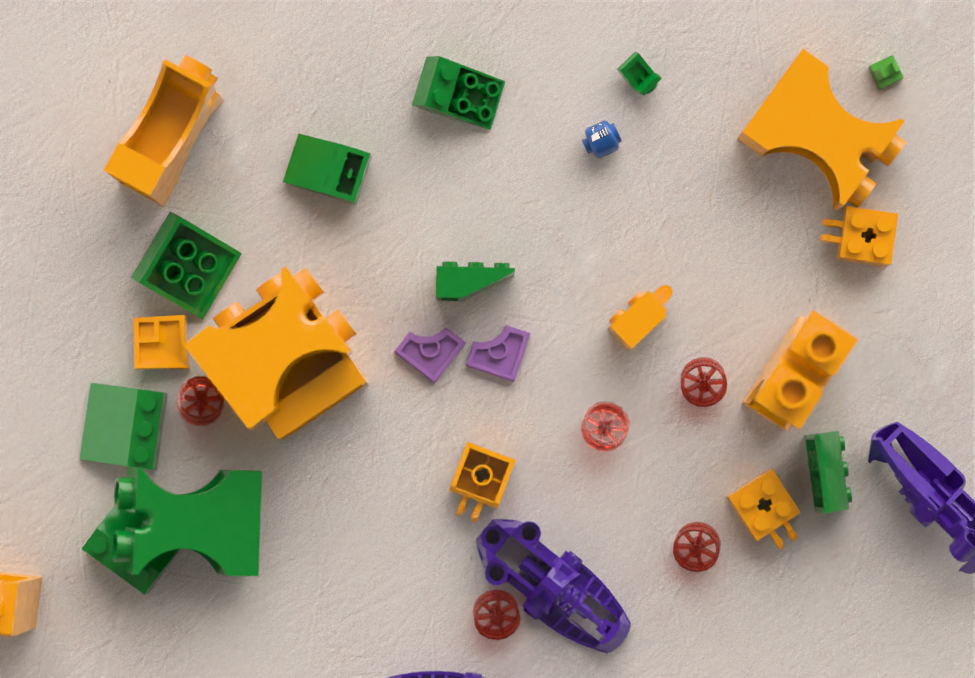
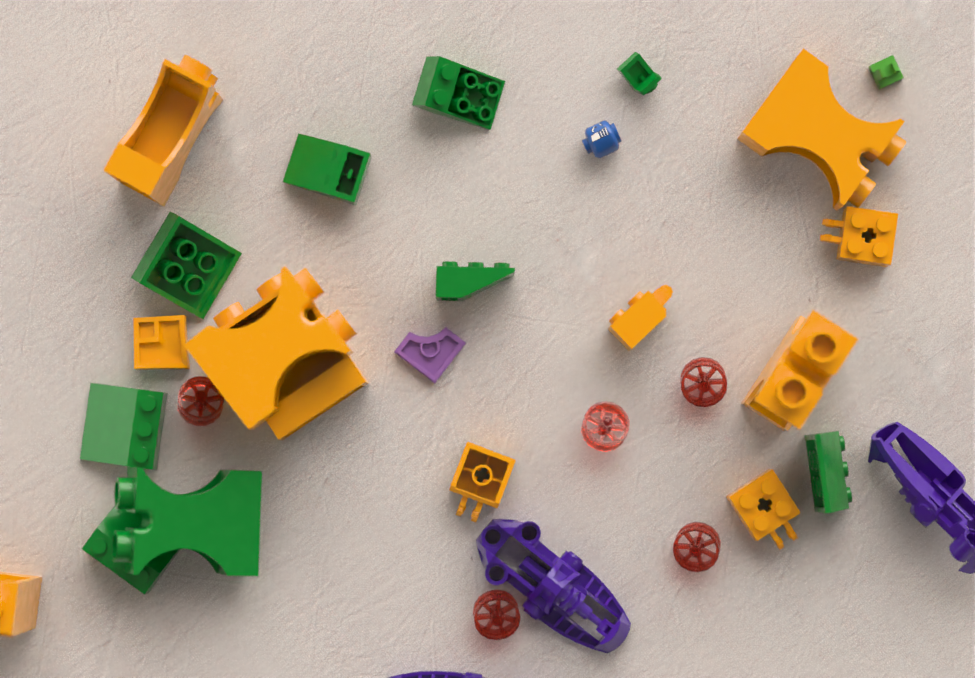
medium lavender tile [465,325,530,382] -> none

